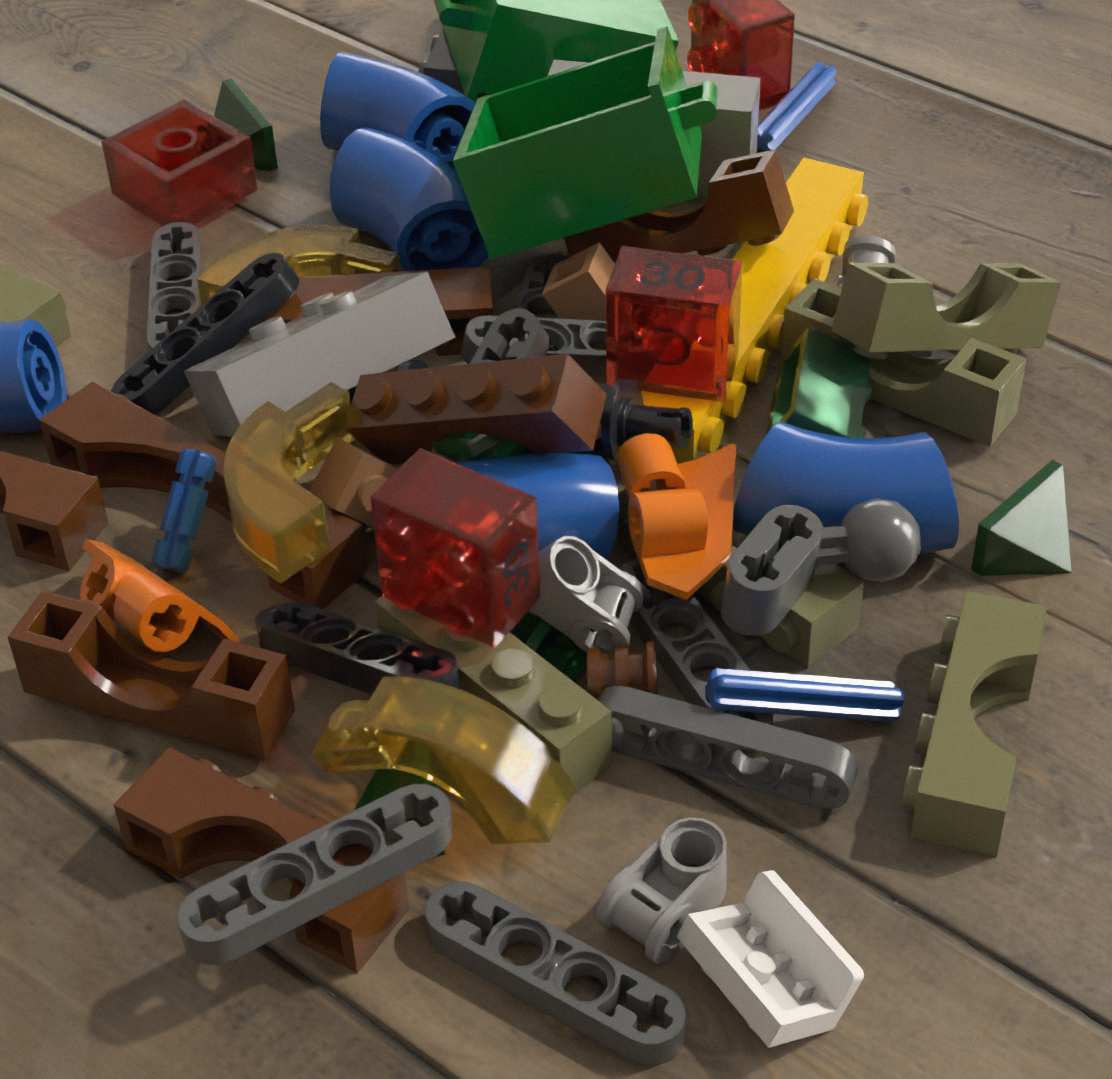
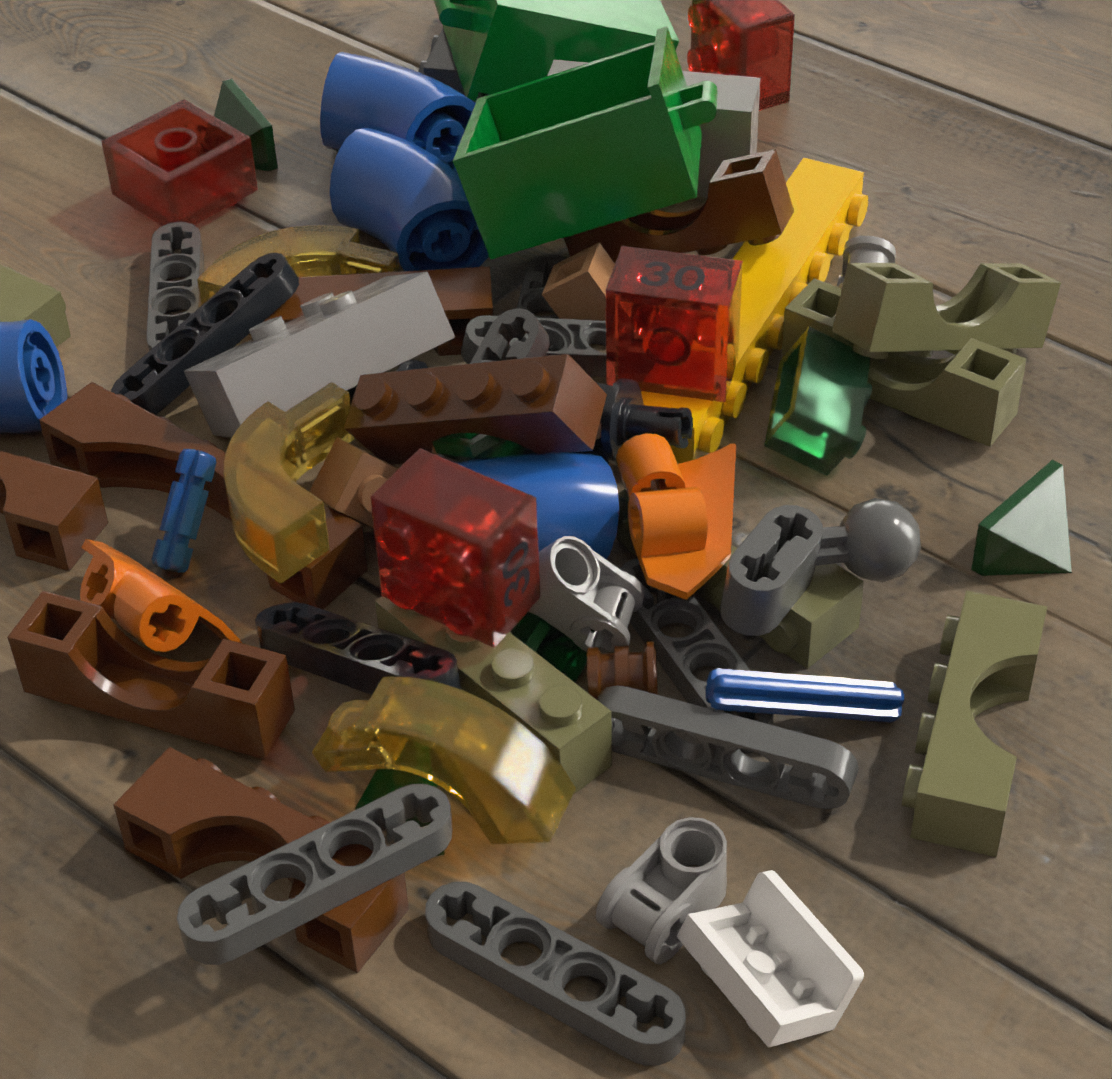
blue brick [733,421,959,555] -> none
axle [757,62,836,152] -> none

